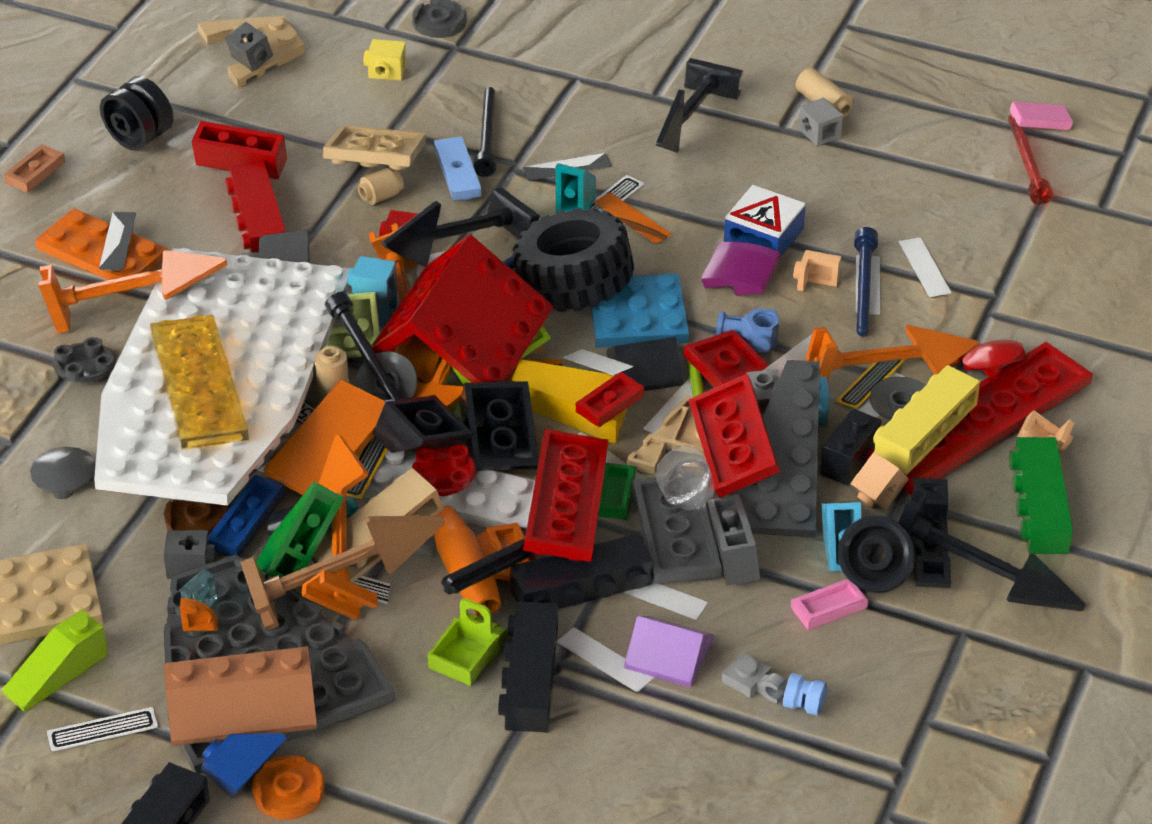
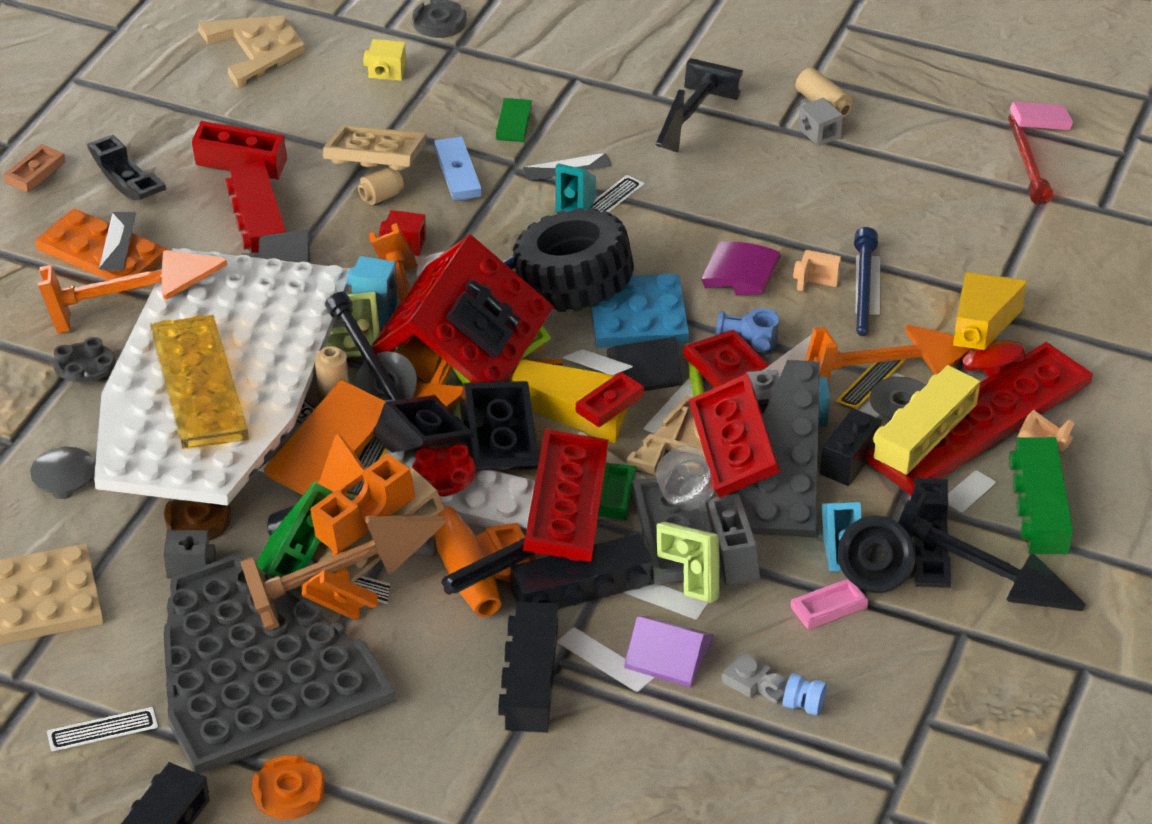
lime slope [2,609,108,712] -> none
black wheel [99,76,174,151] -> none
nougat slope [164,647,317,746] -> none
clear light blue plate [180,568,217,607] -> none
orange tile [180,598,219,631] -> none
blue slope [200,733,287,798] -> none
blue plate [208,475,285,556] -> none
dark grey brick [225,22,273,72] -> none
black piece [382,187,540,267] -> none
lime piece [427,598,508,686] -> none
black piece [473,87,497,177] -> none
orange sticker [594,192,672,244] -> none
piece [724,185,806,256] -> none
light nougat brick [850,452,909,511] -> none
white sticker [899,238,952,297] -> none
none -> black slope [87,134,166,200]
none -> orange arch [310,453,415,554]
none -> black plate [445,278,520,358]
none -> green tile [496,98,532,142]
none -> yellowish green brick [657,522,720,603]
none -> white sticker [948,471,996,512]
none -> yellow slope [953,272,1027,350]

